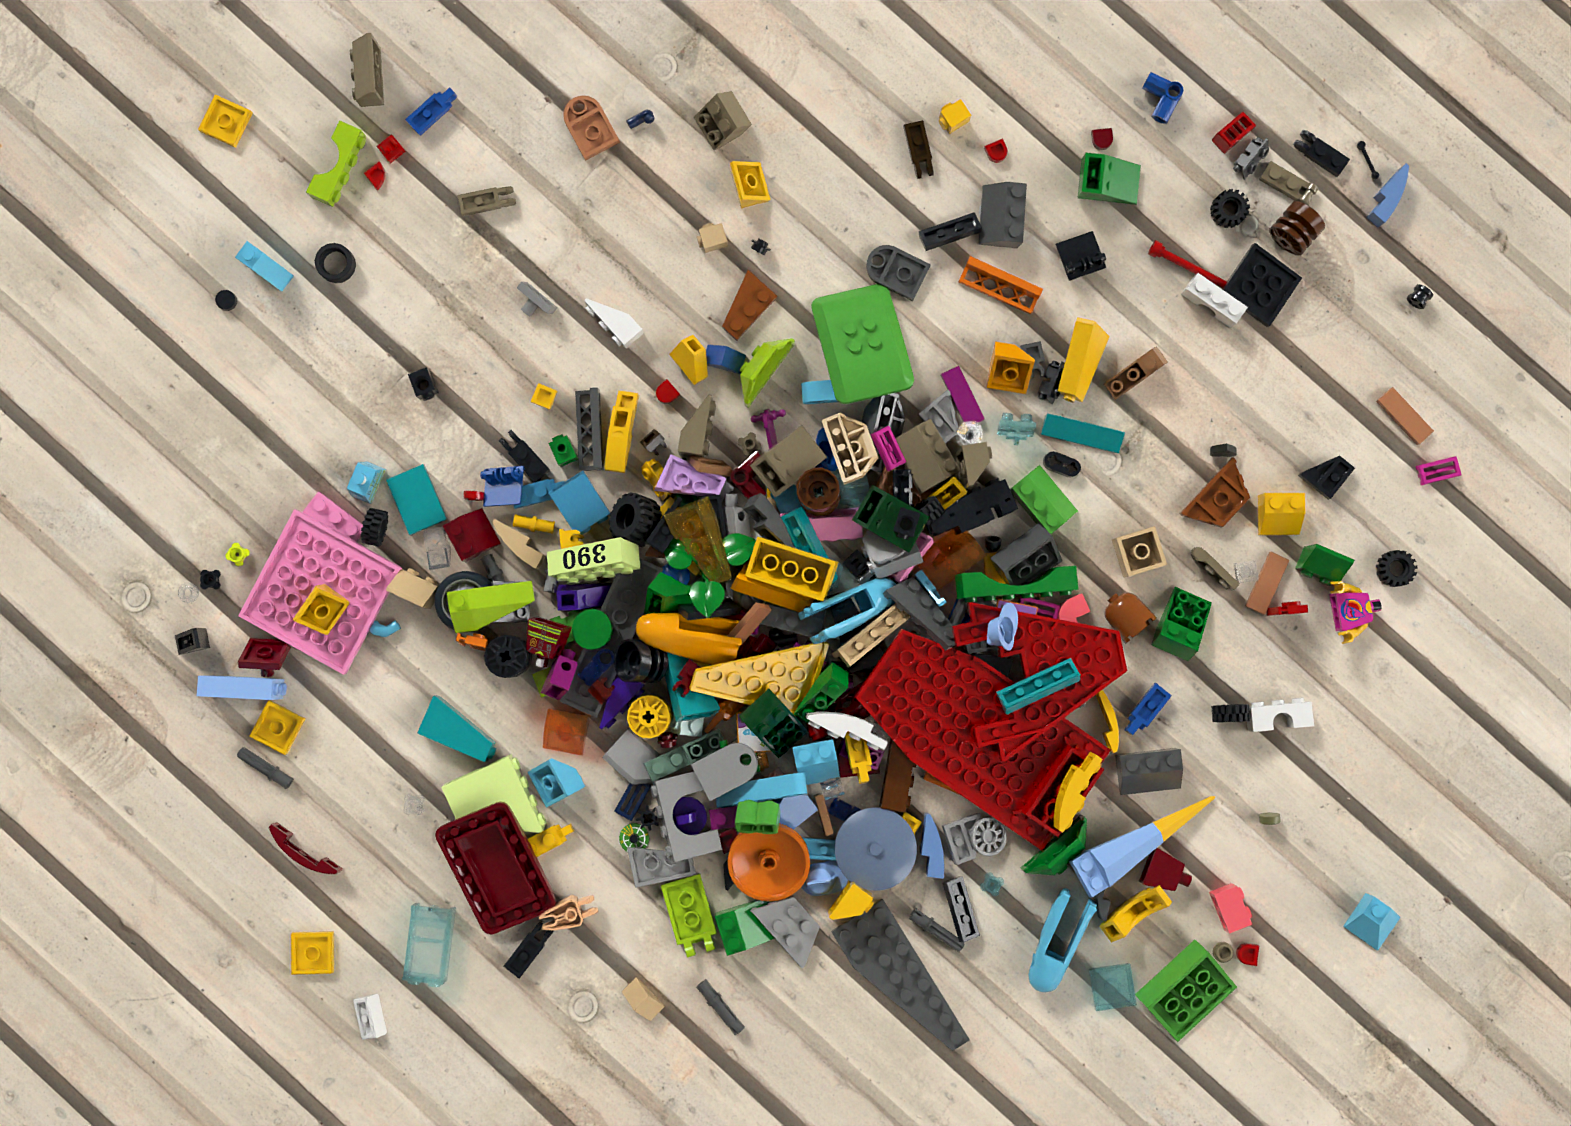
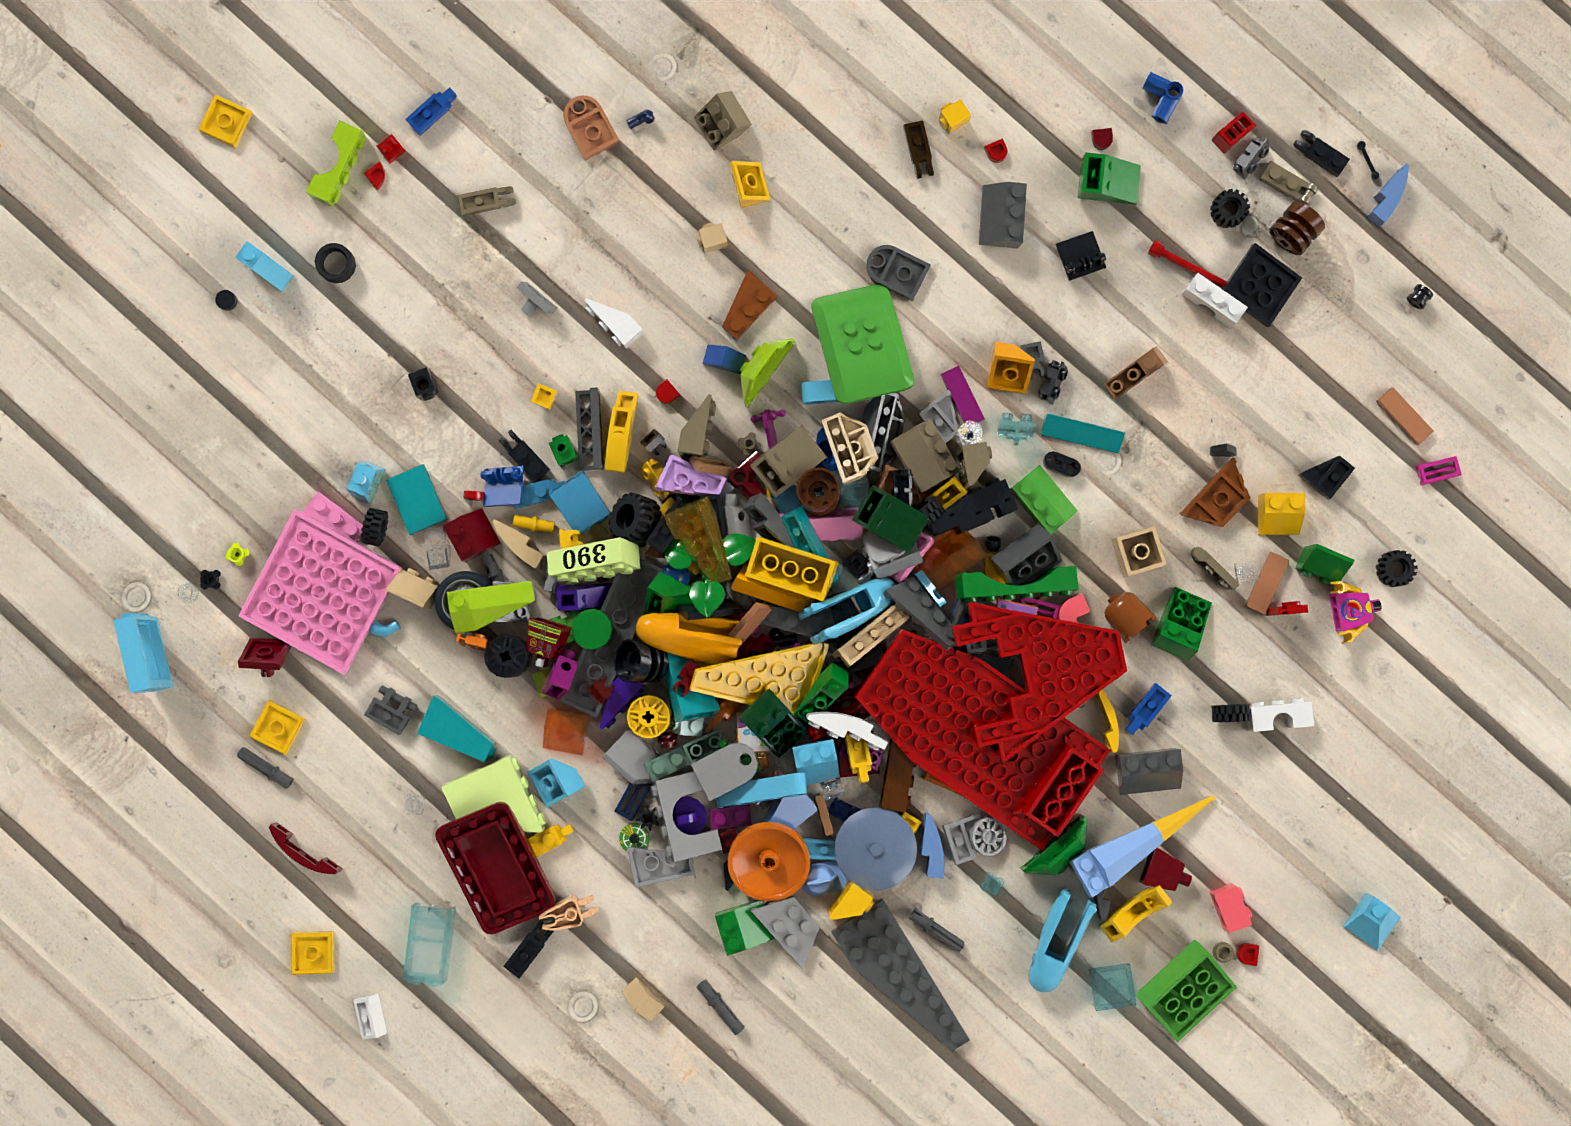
black slope [175,628,210,655] -> none
light blue piece [197,675,287,700] -> none
yellow slope [293,584,350,635] -> none
dark tan slope [350,33,384,107] -> none
clear blue piece [577,649,615,686] -> none
lime tile [661,874,717,958] -> none
yellow slope [669,335,708,385] -> none
bright green brick [735,800,781,834] -> none
black plate [751,238,771,255] -> none
dark pink tile [870,426,906,471] -> none
black brick [893,507,921,540] -> none
black plate [918,212,982,251] -> none
plate [942,876,980,942] -> none
orange fence [958,256,1043,315] -> none
light blue piece [987,602,1018,651] -> none
teal slope [996,658,1080,714] -> none
yellow slope [1054,752,1103,833] -> none
yellow slope [1058,317,1110,403] -> none
olive tile [1259,812,1281,825] -> none
none -> medium azure window [113,612,173,693]
none -> dark grey plate [364,685,418,735]

